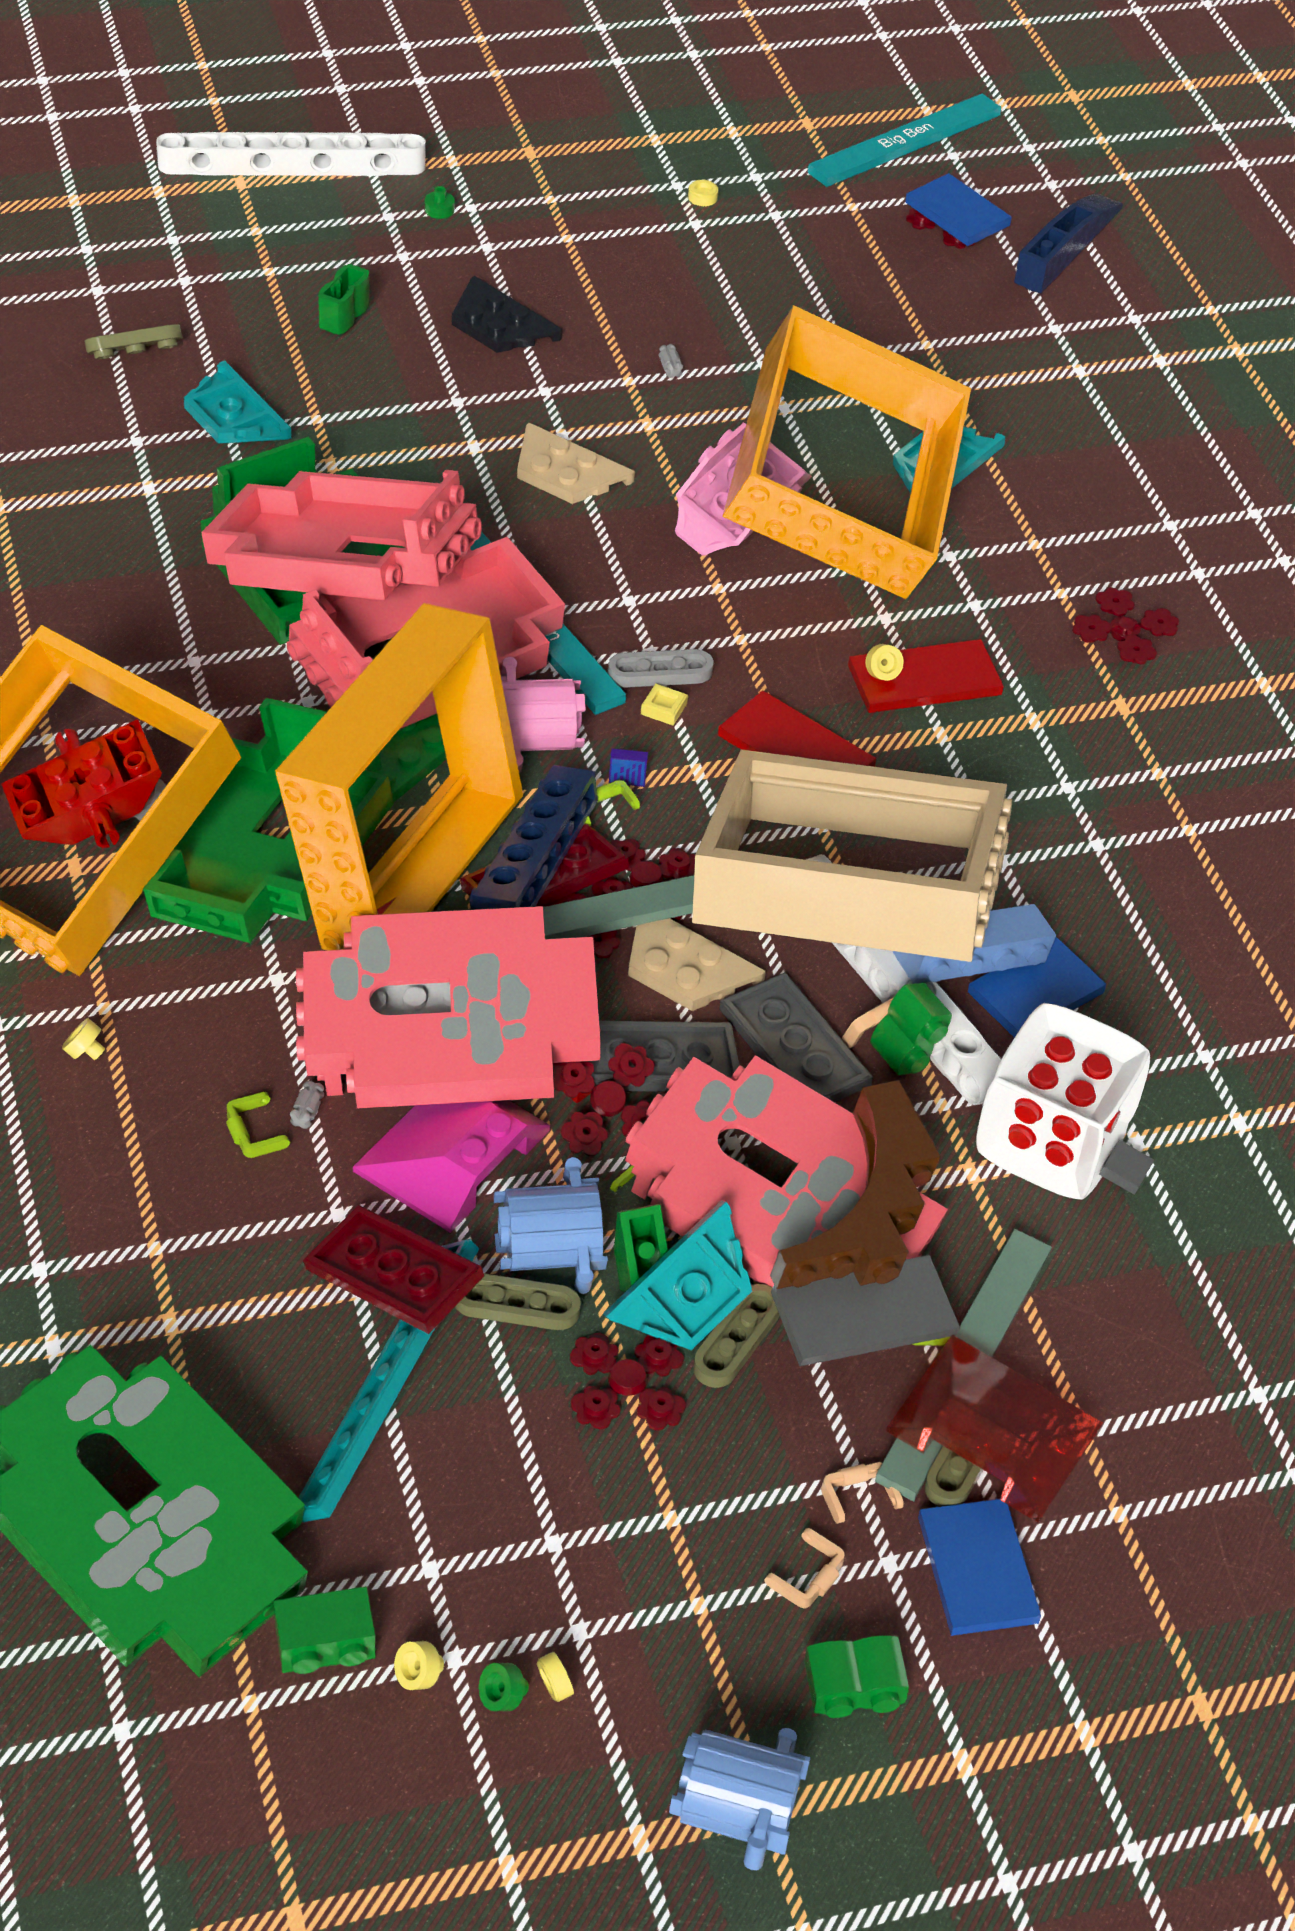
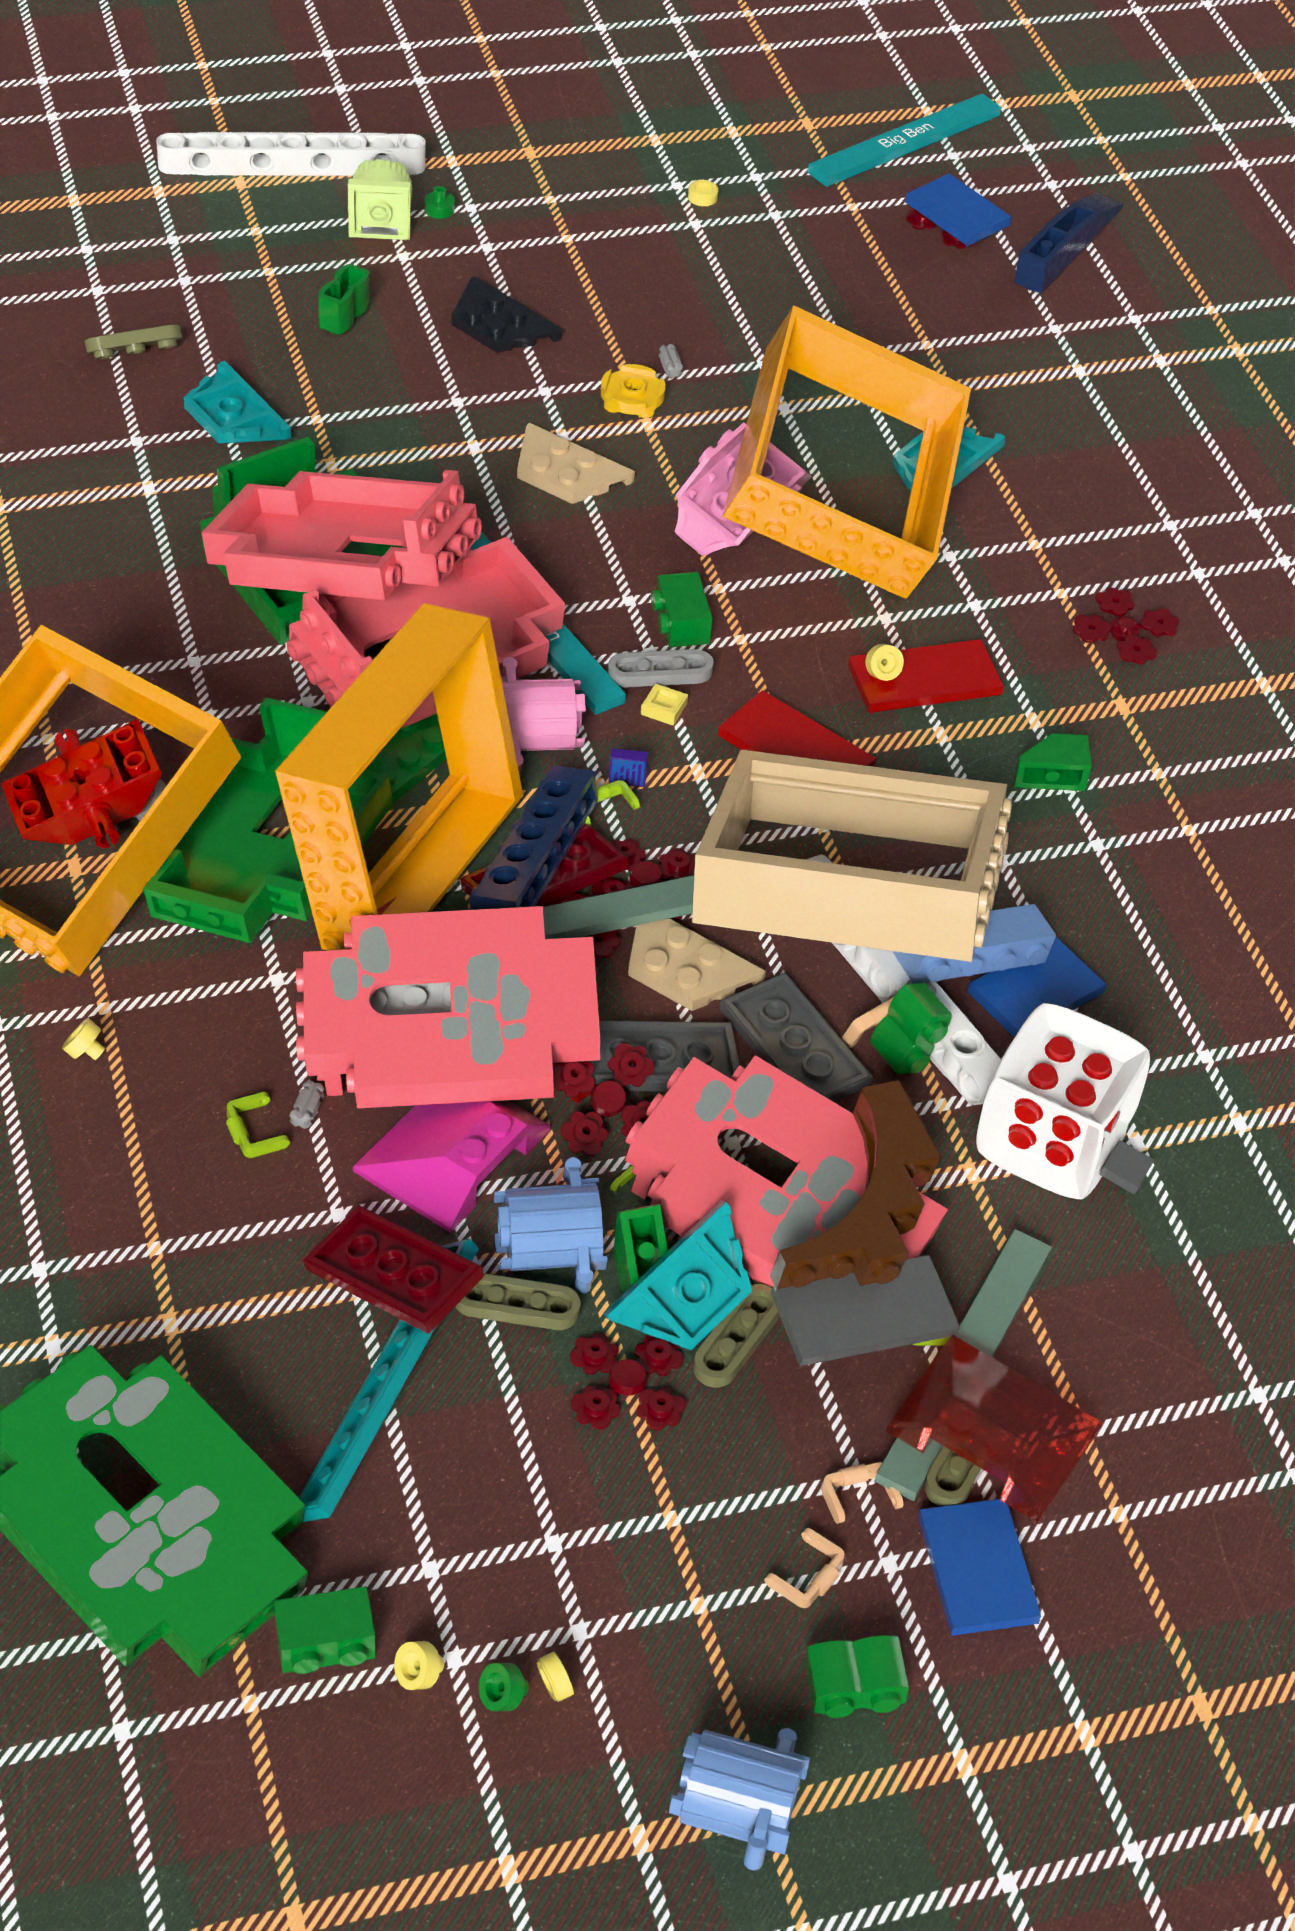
none -> yellowish green piece [348,159,412,240]
none -> yellow plate [601,364,666,418]
none -> green brick [651,572,712,648]
none -> green slope [1013,733,1092,791]

